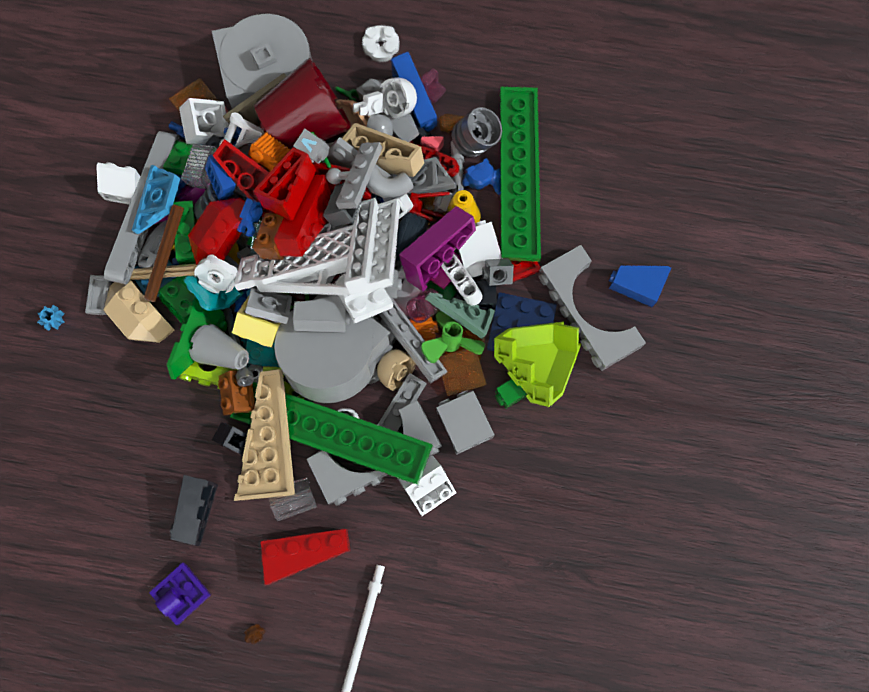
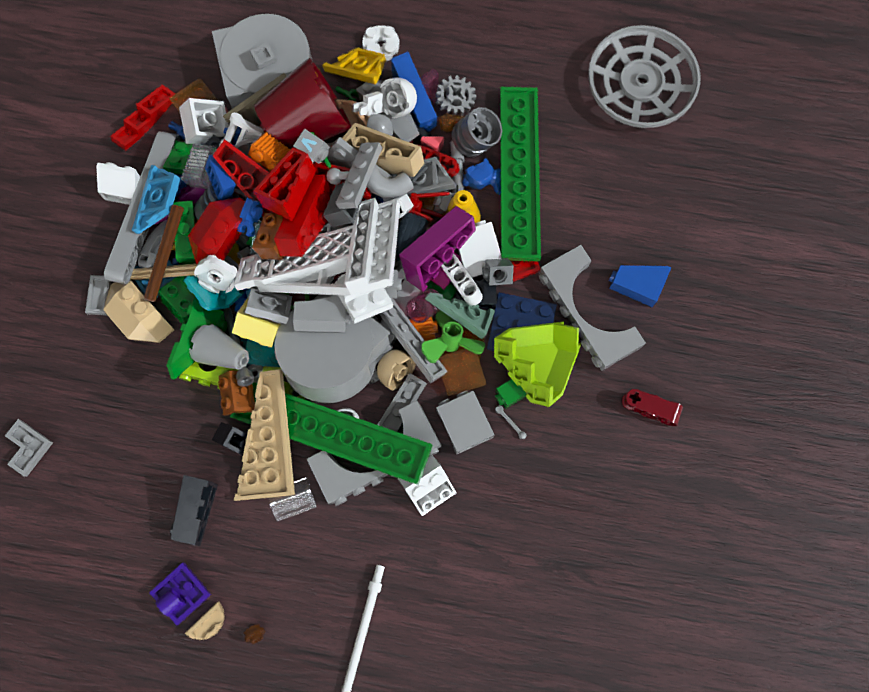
dark azure gear [38,305,65,331] -> none
red wedge [261,529,350,585] -> none
none -> light grey plate [5,419,53,477]
none -> red slope [110,85,177,151]
none -> tan plate [185,602,224,640]
none -> yellow wing [322,48,386,84]
none -> light grey gear [435,75,476,117]
none -> light grey hinge [495,405,527,439]
none -> light grey dish [588,25,701,128]
none -> dark red piece [621,389,683,427]

